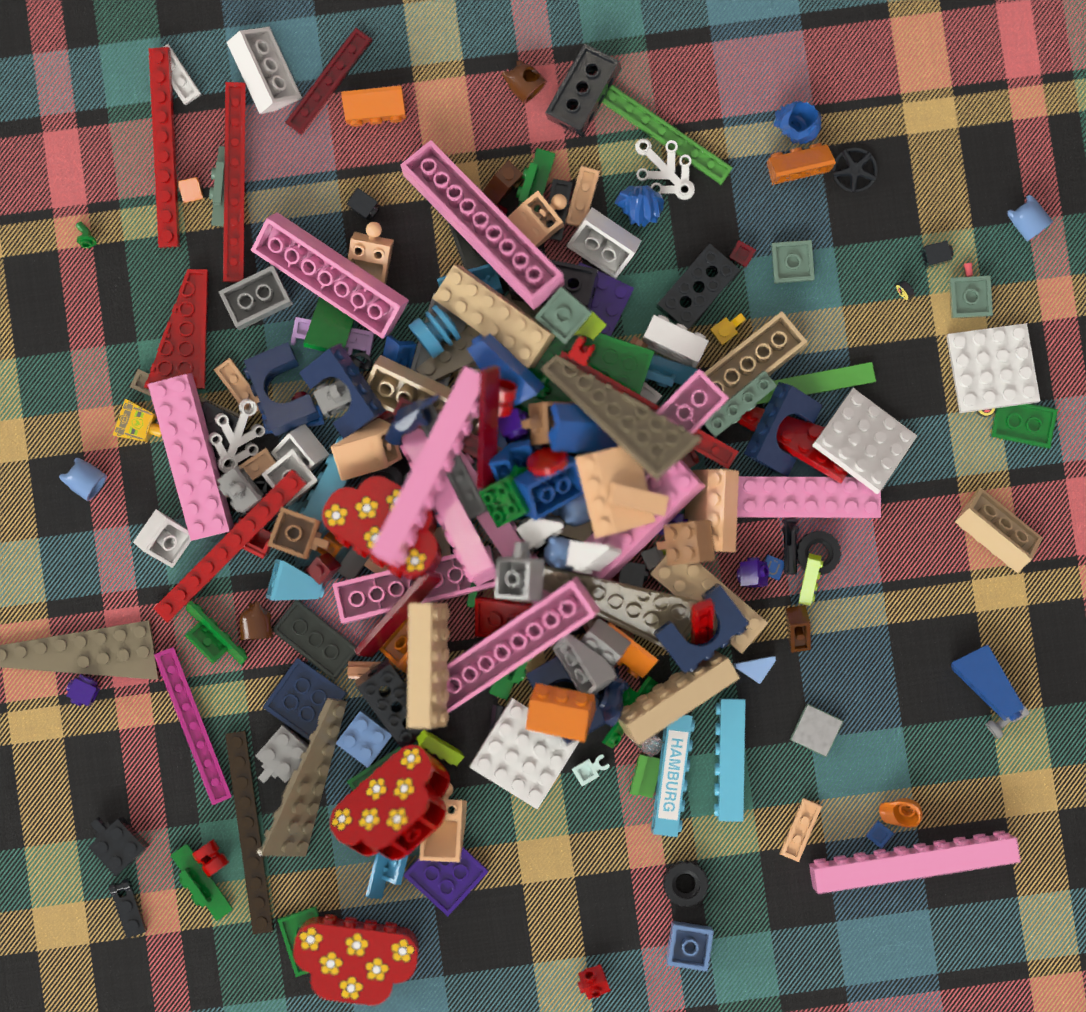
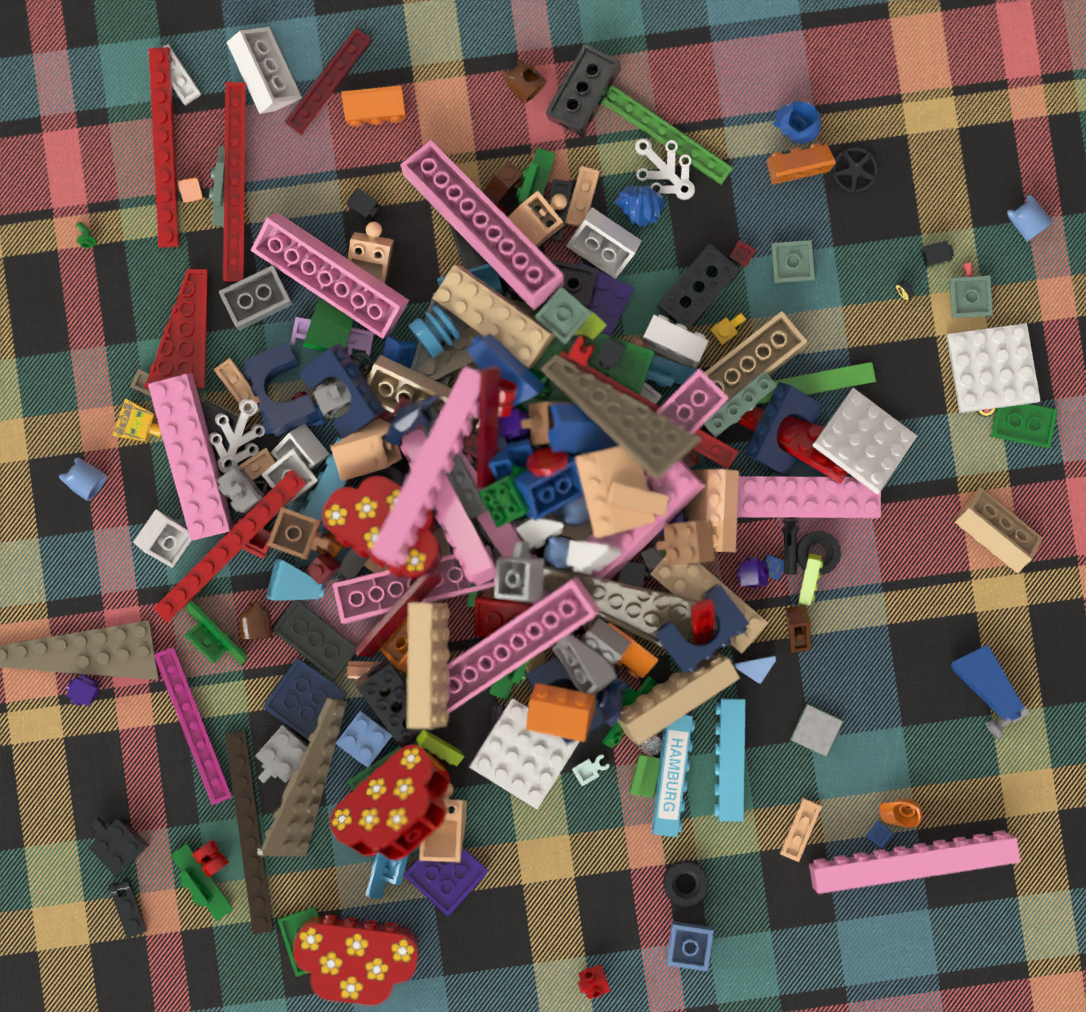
none -> black brick [596,337,627,370]

